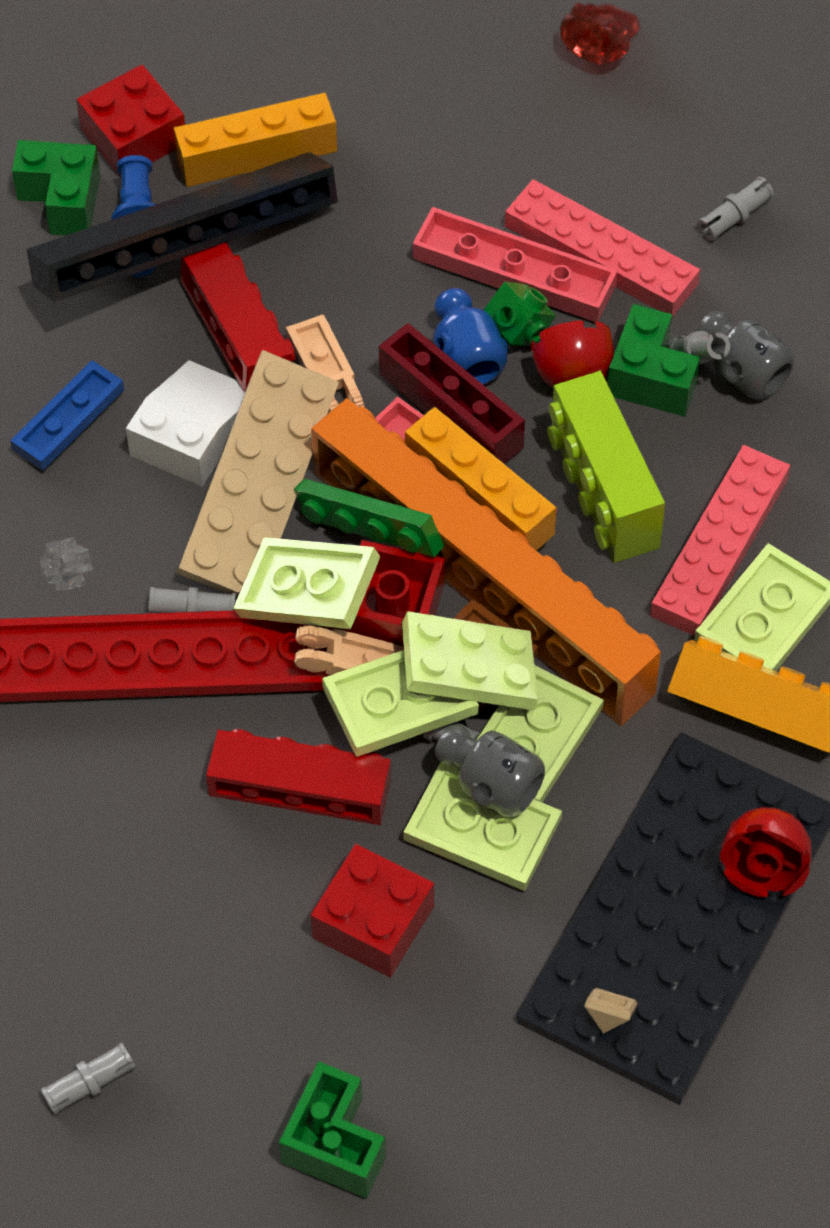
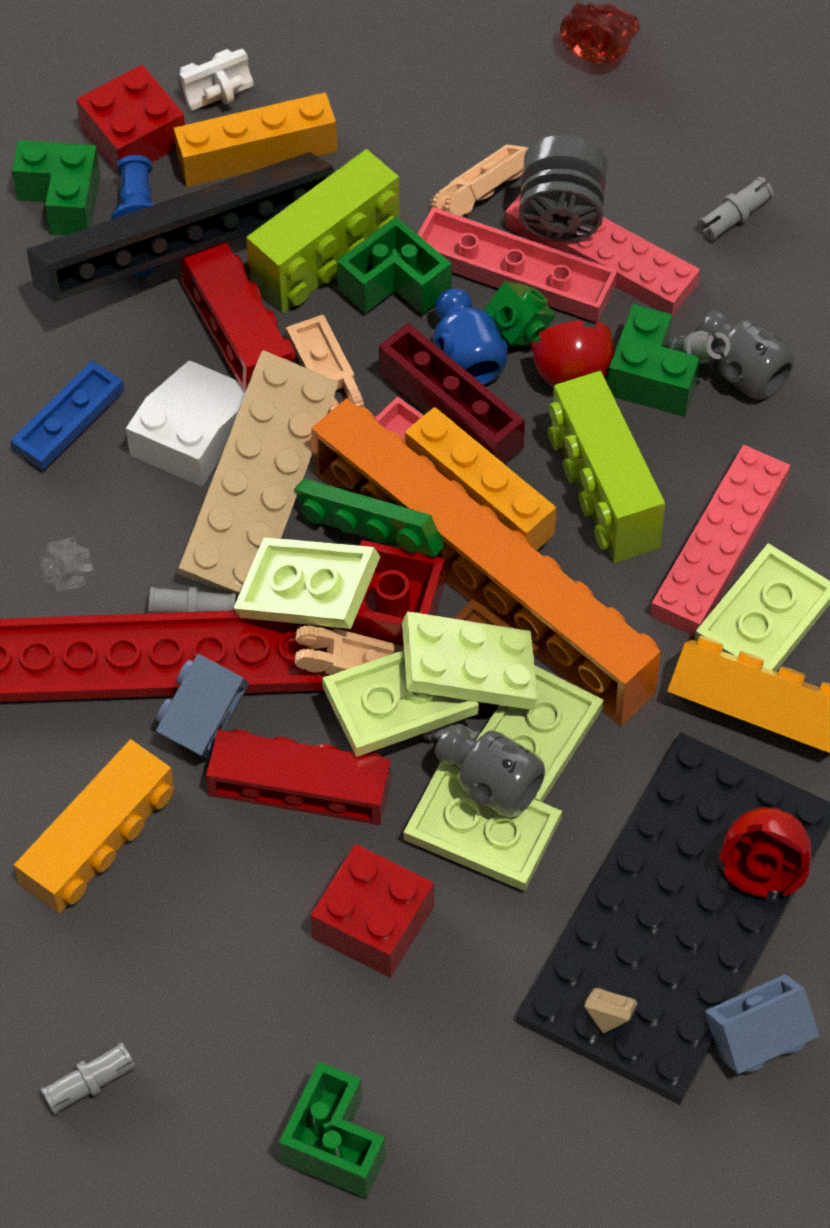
none -> light orange brick [14,739,174,914]
none -> sand blue brick [156,654,250,759]
none -> white hips [179,49,254,111]
none -> lime brick [246,149,400,314]
none -> green brick [337,216,452,315]
none -> light nougat hinge [431,145,528,216]
none -> dark grey wheel [519,135,607,242]
none -> sand blue brick [705,974,820,1074]

